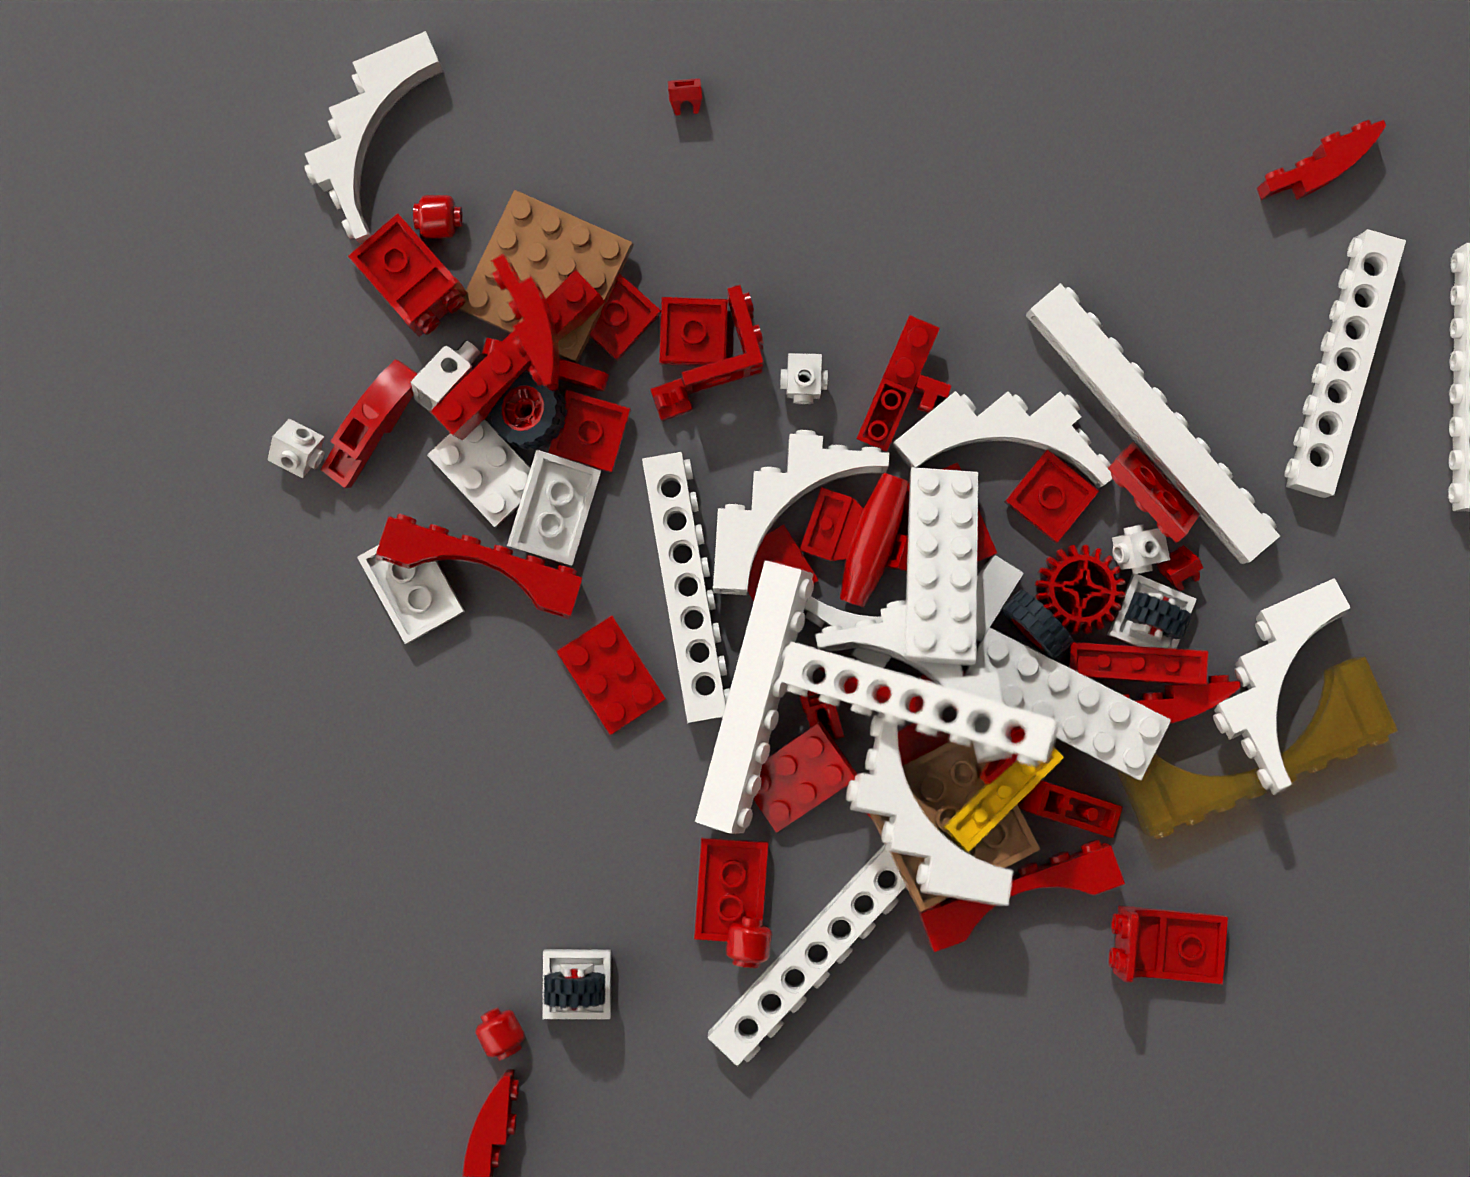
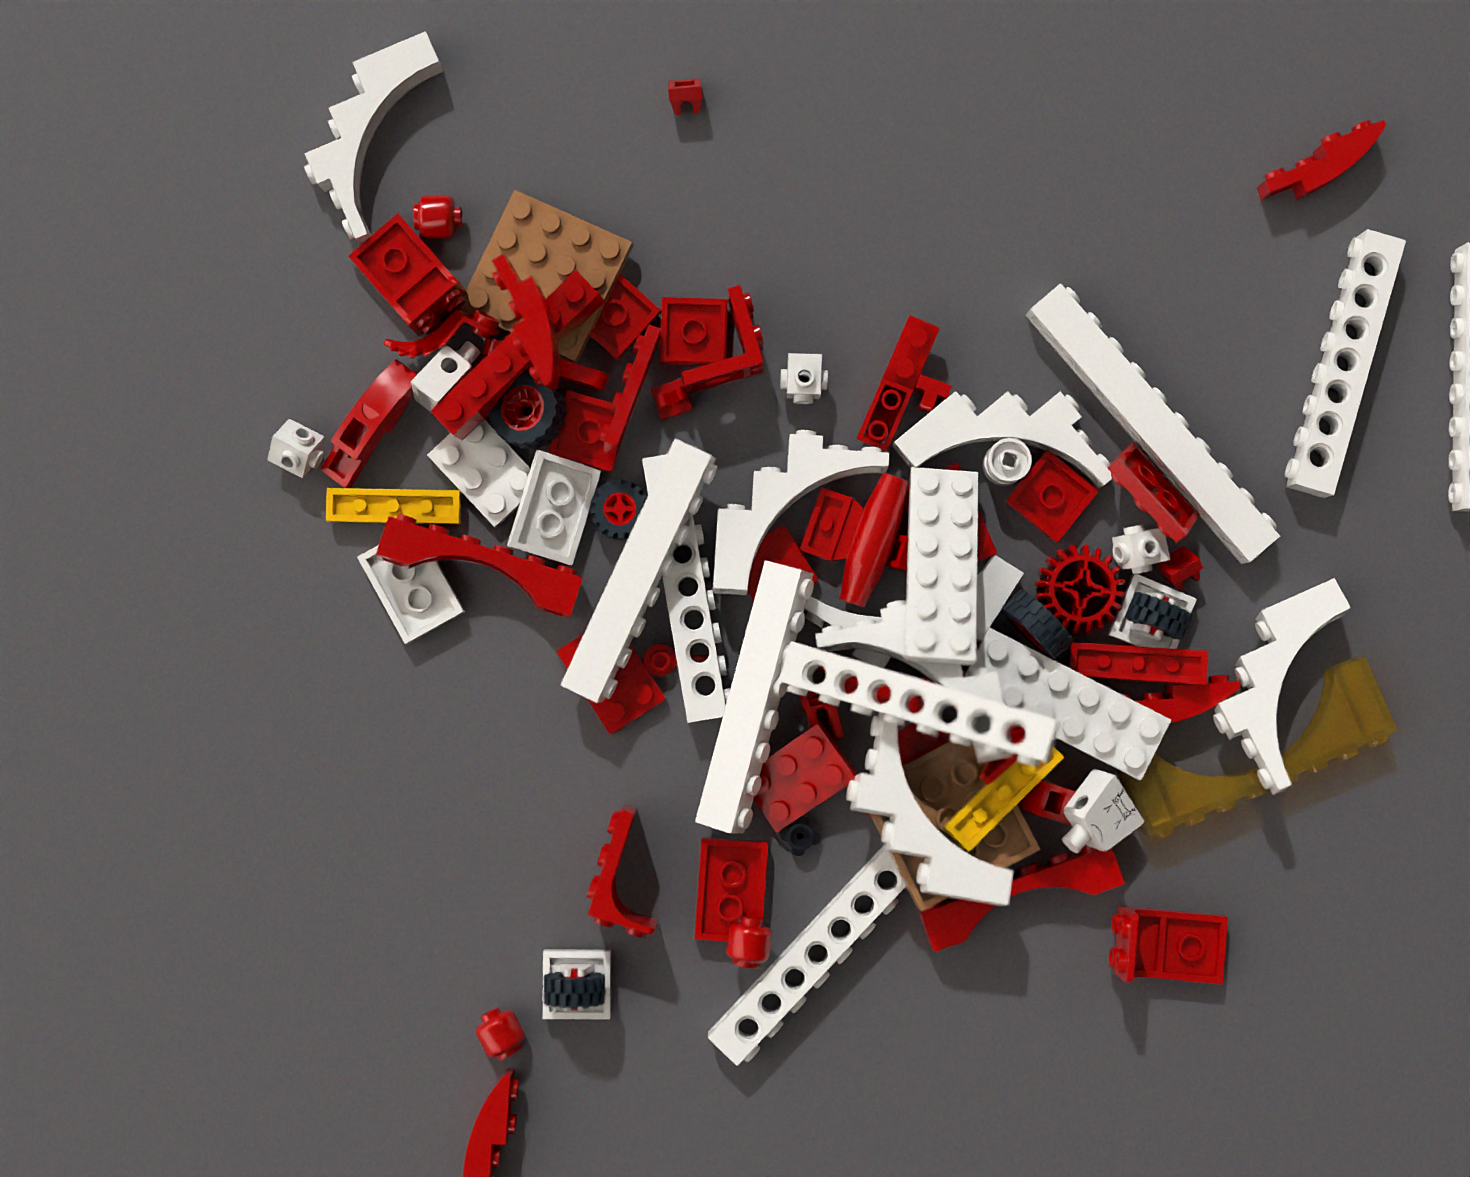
none -> yellow plate [326,488,462,525]
none -> red plant [384,310,500,358]
none -> white brick [561,439,717,703]
none -> red bracket [586,805,658,938]
none -> black wheel [590,479,647,540]
none -> red plate [600,324,661,458]
none -> red plate [643,643,709,677]
none -> black plate [780,816,820,856]
none -> white wheel [982,438,1032,486]
none -> white torso [1062,769,1145,853]

